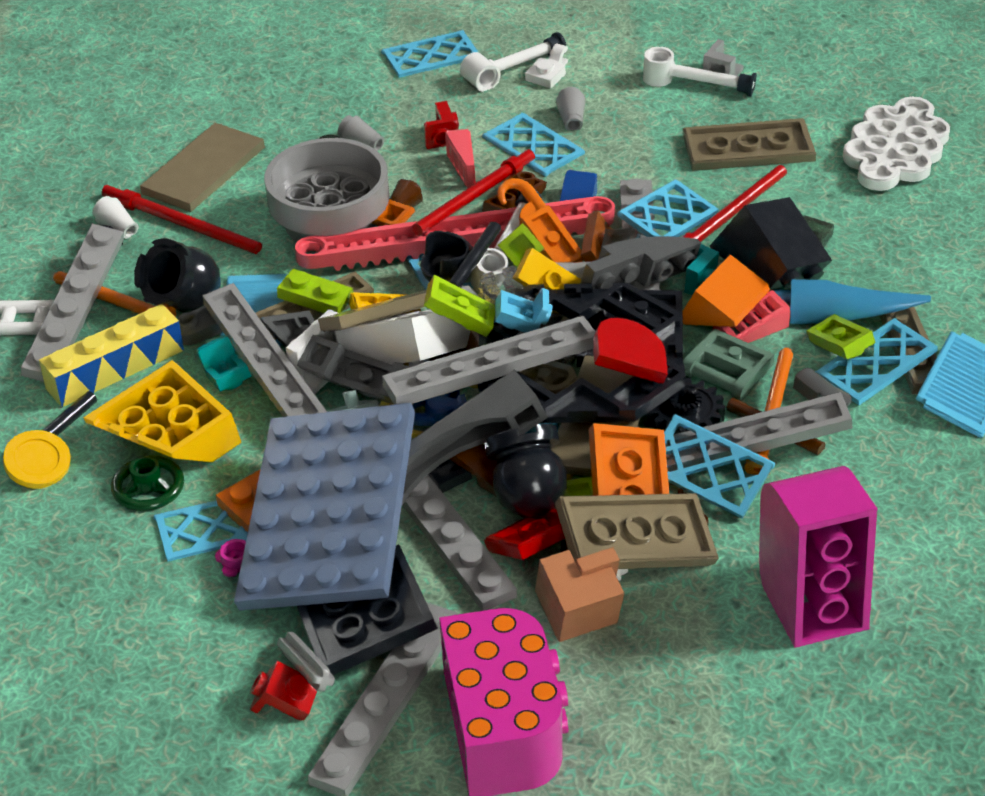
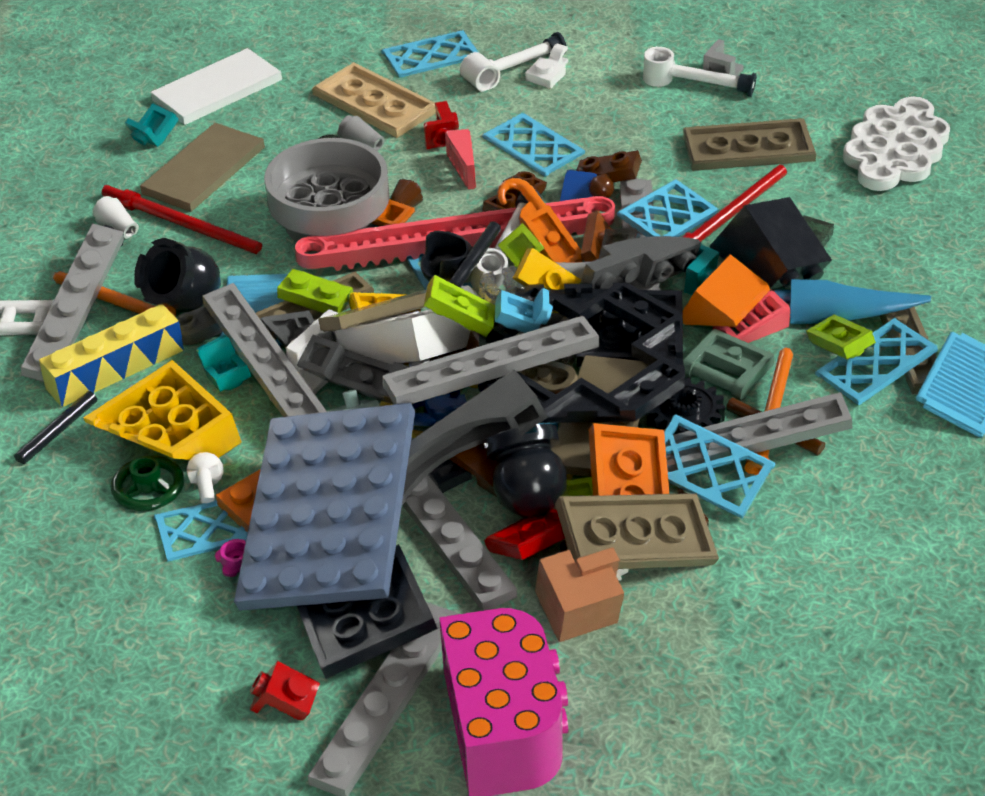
yellow piece [3,430,71,489] -> none
light grey axle [277,632,335,692] -> none
red bar [412,149,535,236] -> none
light grey cone [556,87,586,130] -> none
red tile [593,318,668,384] -> none
dark pink brick [759,466,877,648] -> none
dark grey bar [793,368,852,406] -> none
none -> teal bracket [125,103,179,147]
none -> white tile [151,48,282,125]
none -> white plate [186,452,224,503]
none -> tan tile [312,62,435,138]
none -> reddish brown plate [576,150,642,198]

